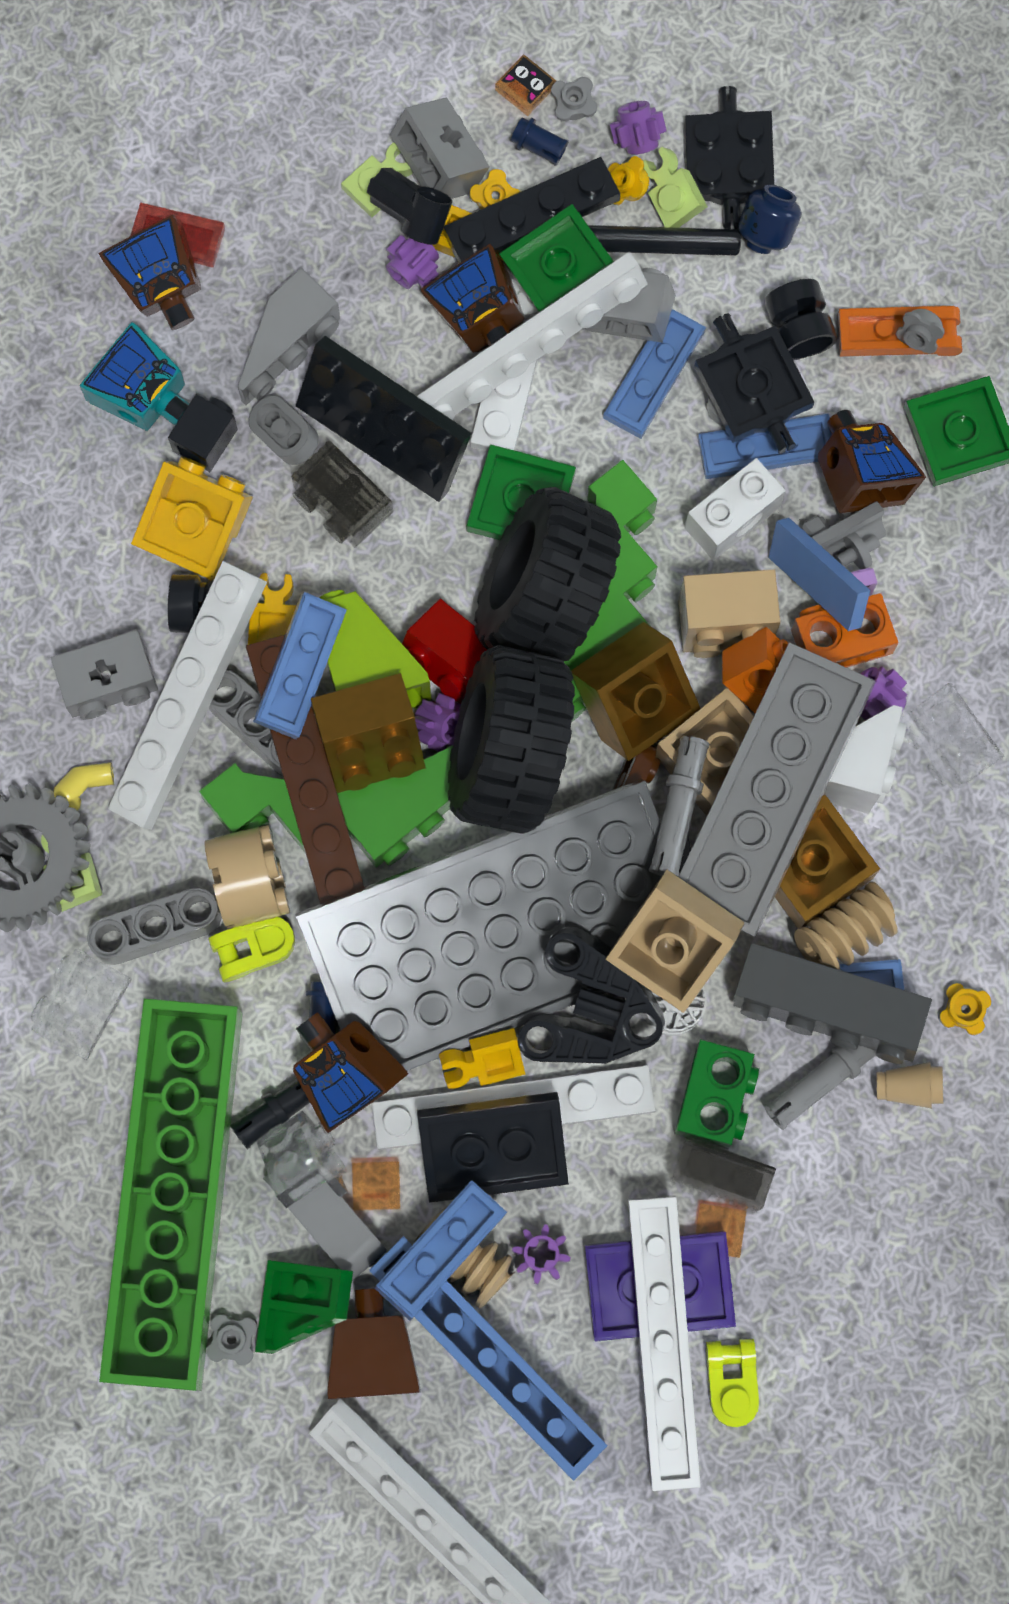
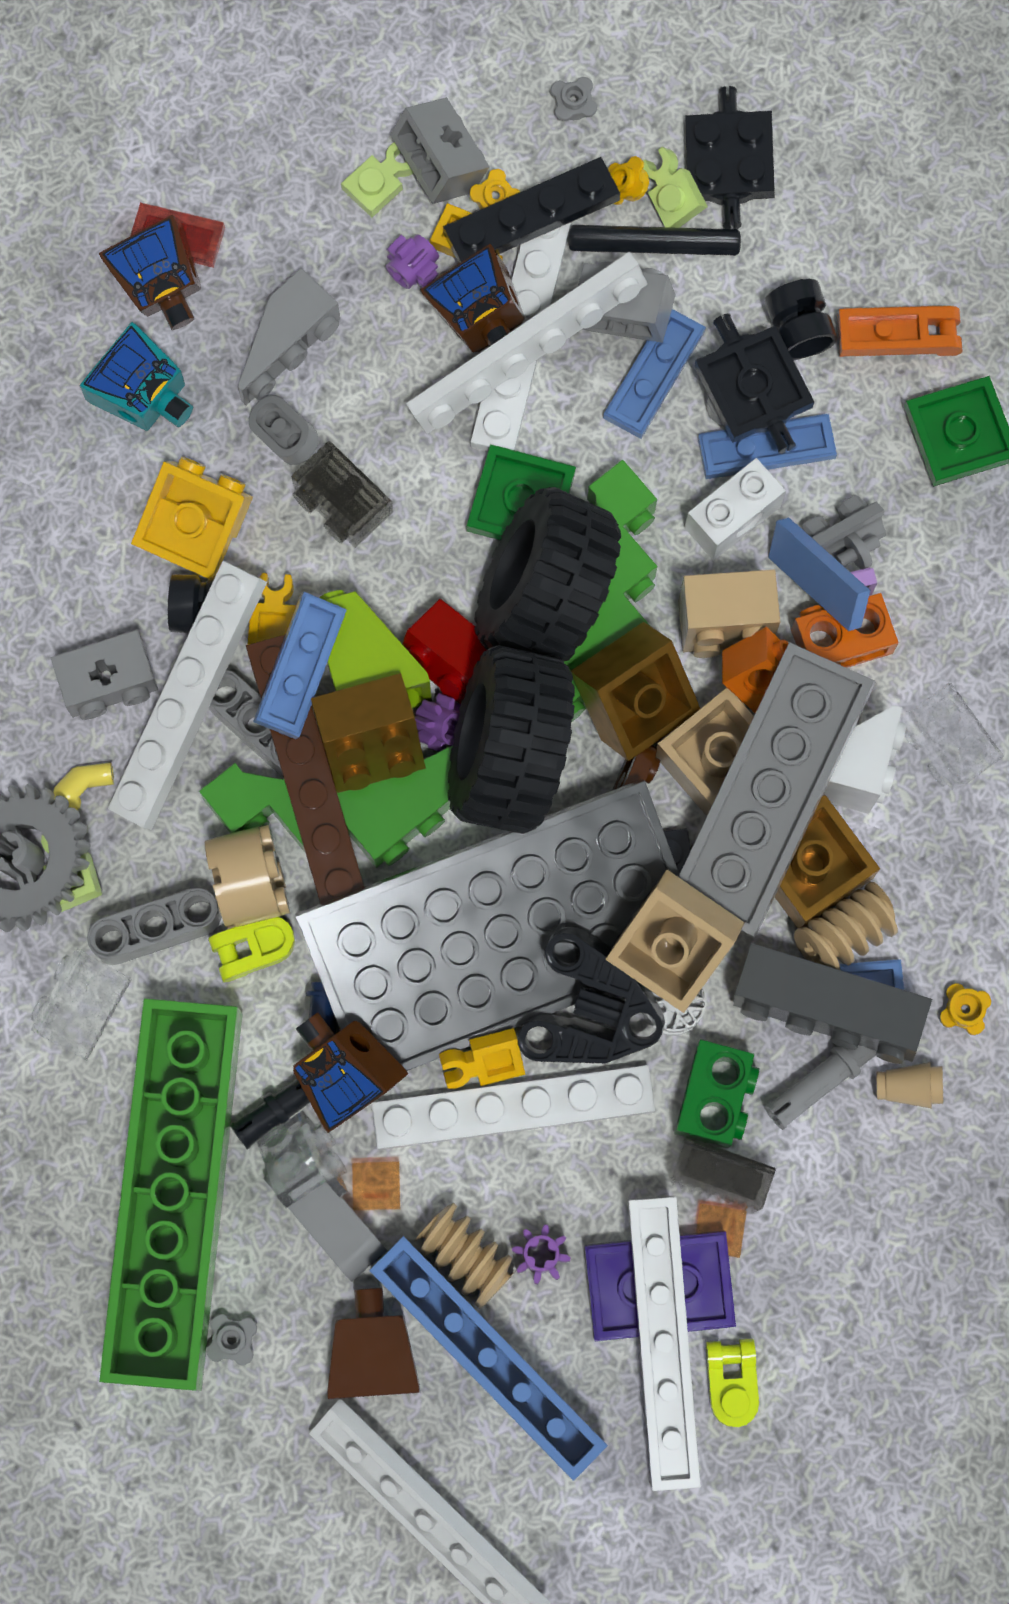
black brick [168,394,238,473] -> none
green wing [255,1260,353,1354] -> none
black plate [296,336,472,502] -> none
black piece [366,168,453,245] -> none
medium blue tile [374,1180,507,1321] -> none
black plate [417,1092,569,1203] -> none
tile [495,54,556,116] -> none
green plate [499,204,614,313] -> none
dark blue pin [511,117,569,166] -> none
medium lavender gear [610,101,667,155] -> none
light grey pin [649,736,710,877] -> none
dark blue head [738,184,802,254] -> none
reddish brown torso [818,410,926,513] -> none
medium lavender gear [860,666,907,721] -> none
light grey plate [896,309,945,354] -> none

